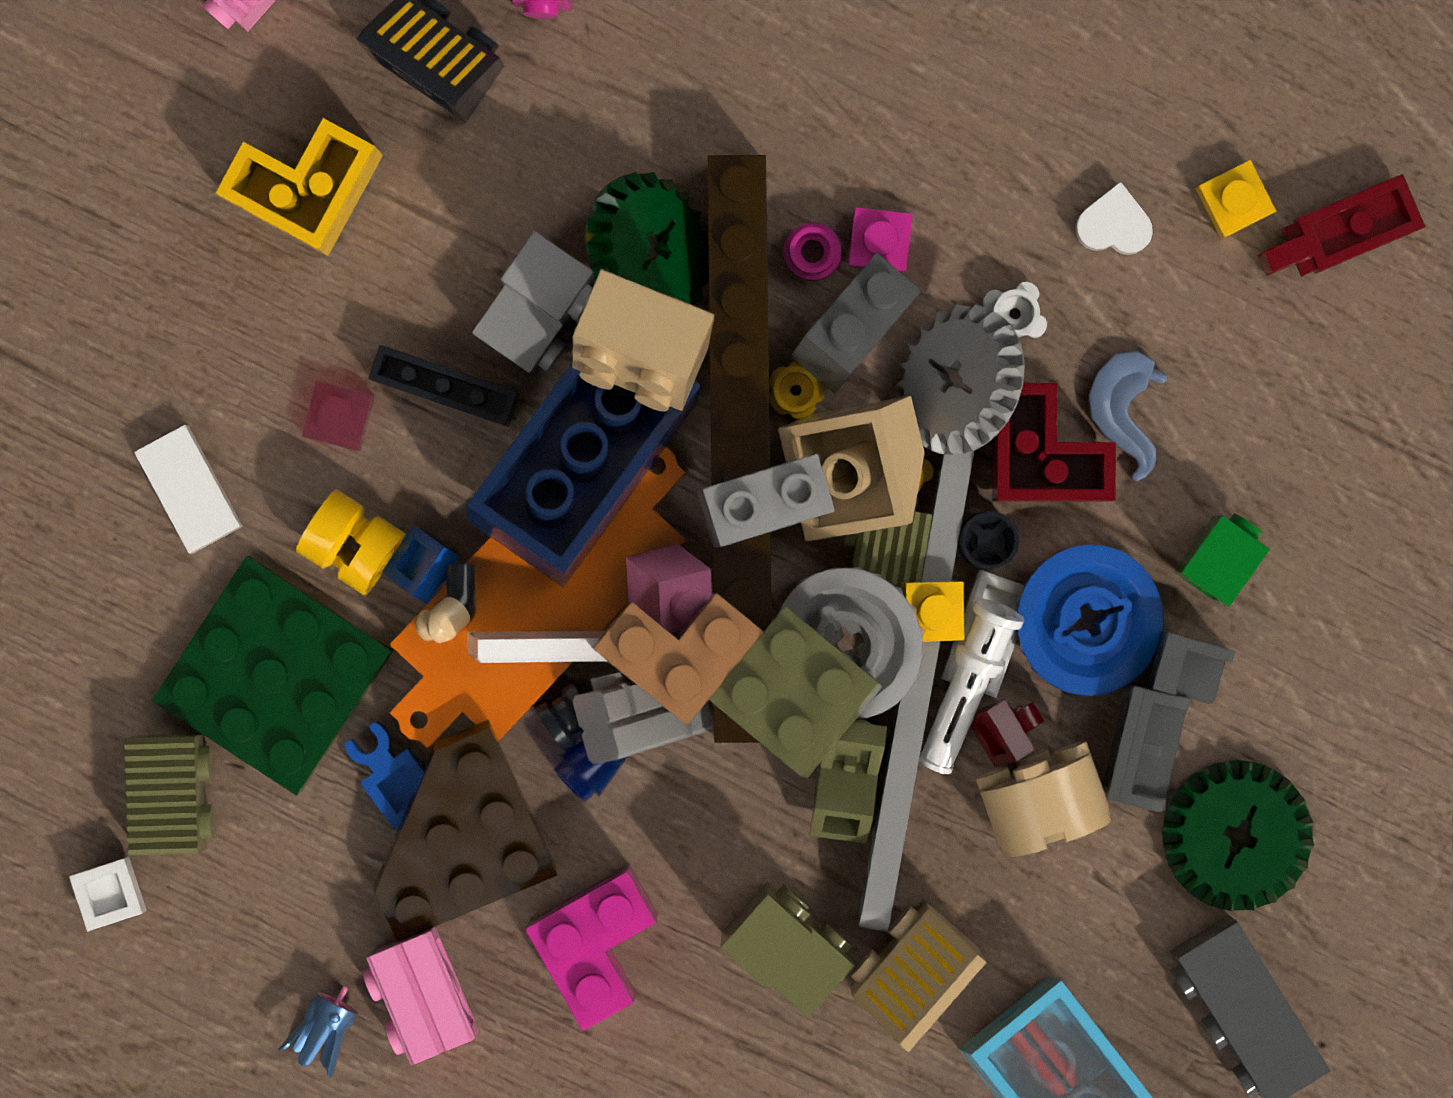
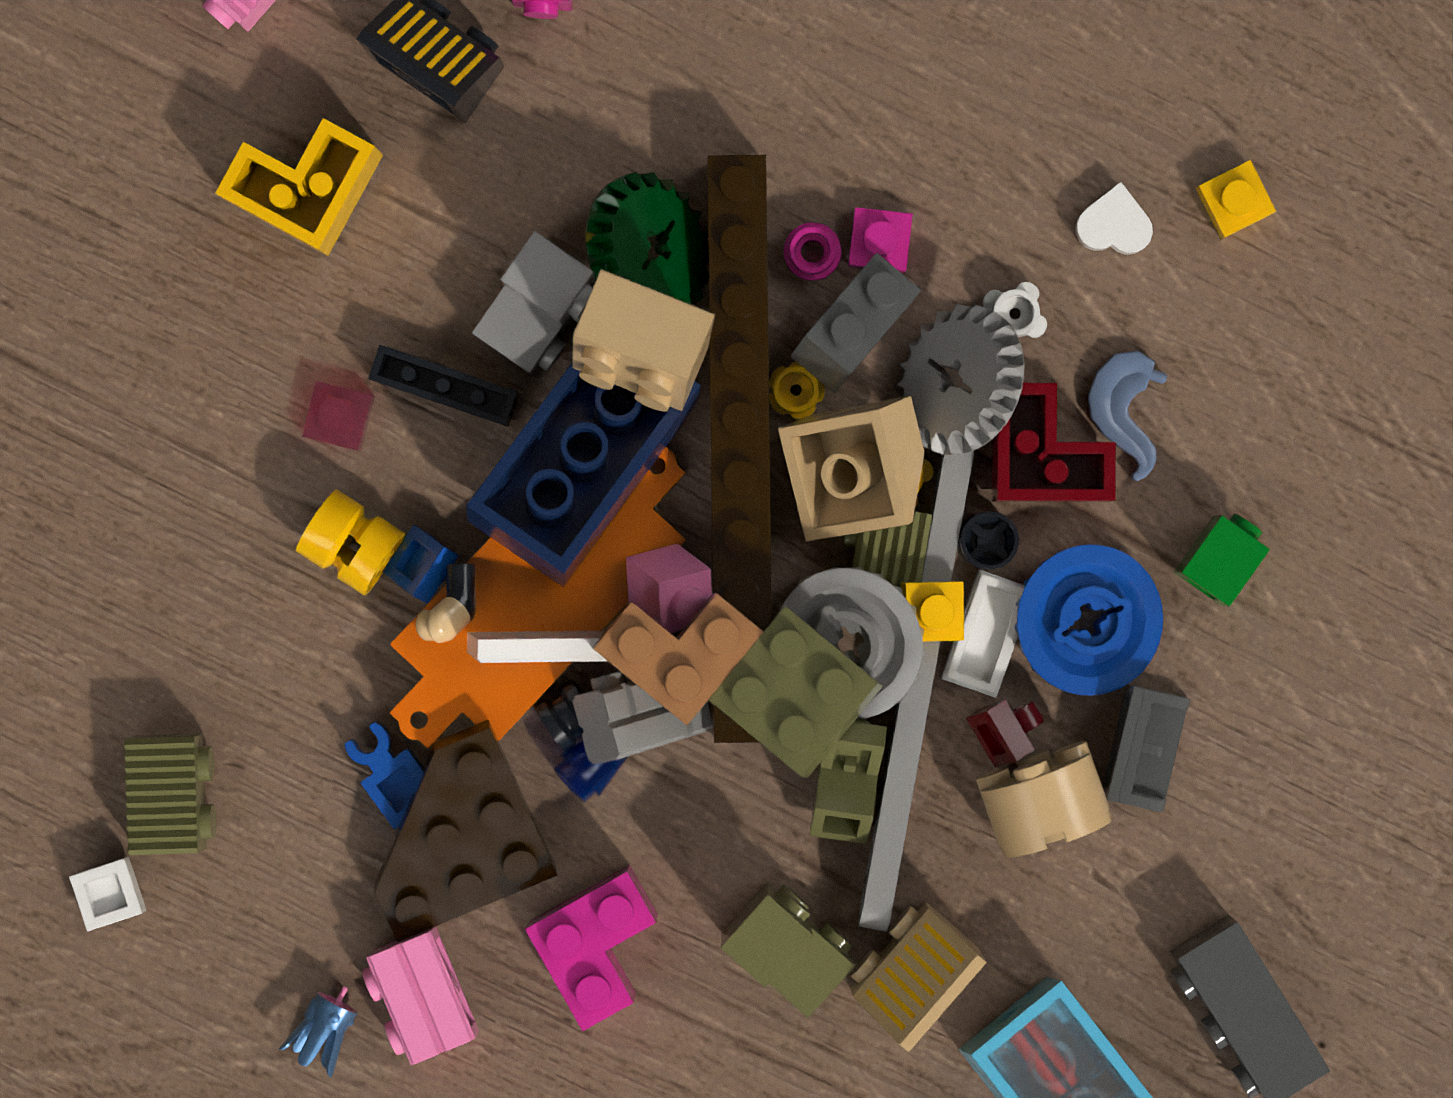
white tile [134,425,243,554] -> none
dark green plate [152,556,394,796] -> none
light grey brick [697,454,835,547] -> none
white pin [919,599,1024,774] -> none
dark grey panel [1145,631,1235,704] -> none
dark green gear [1162,760,1314,911] -> none
dark red hinge [1257,174,1426,277] -> none

